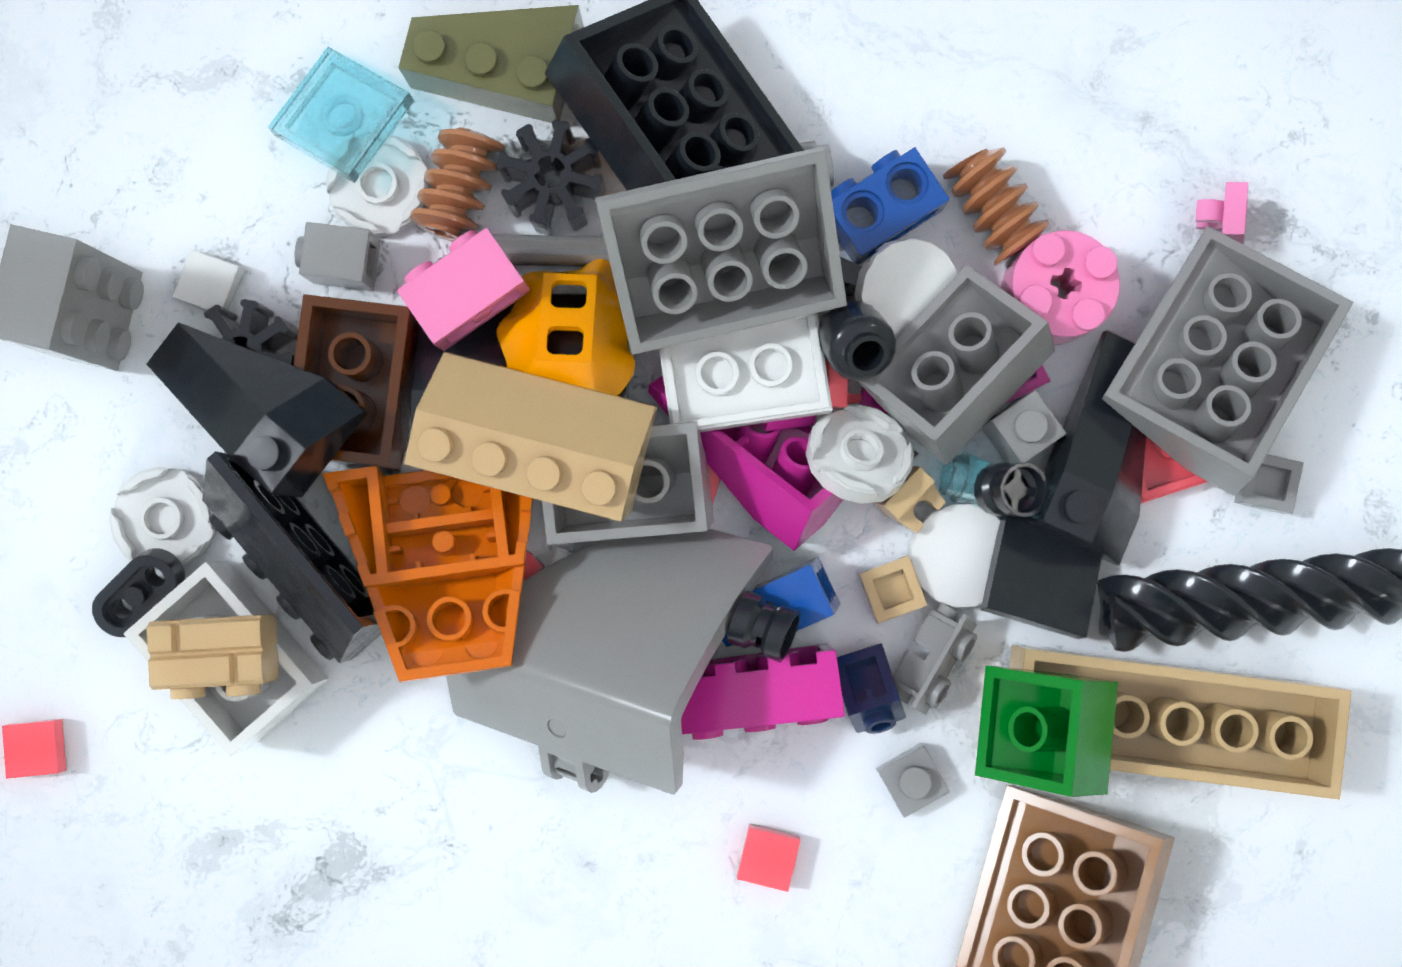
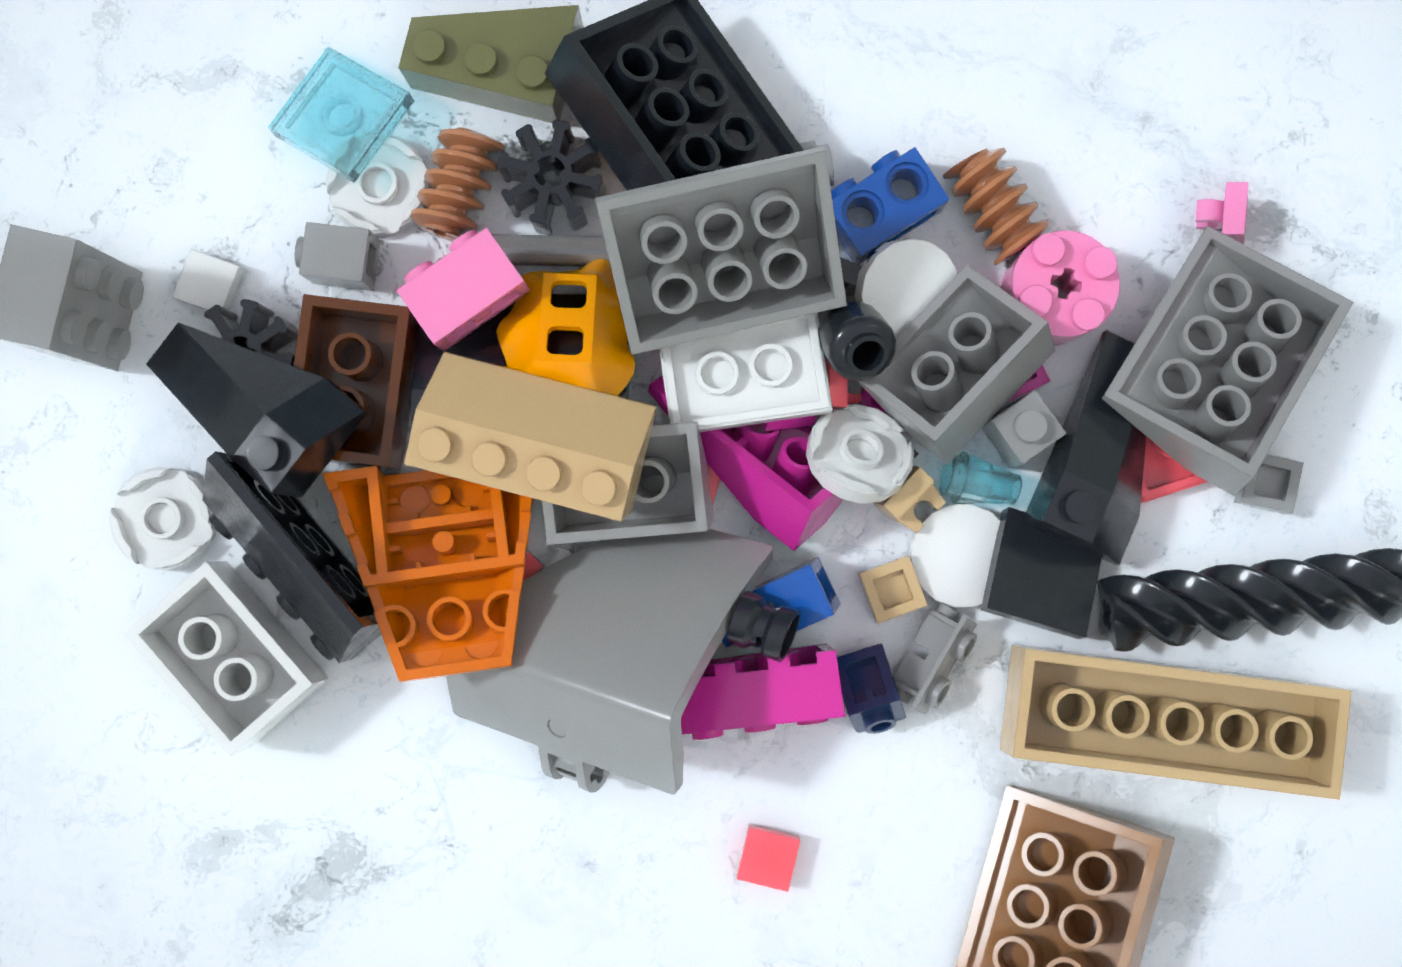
coral tile [2,719,67,779] -> none
black plate [92,548,185,637] -> none
tan brick [147,614,279,700] -> none
light grey plate [876,743,950,818] -> none
black wheel [974,463,1049,517] -> none
green slope [975,665,1118,797] -> none

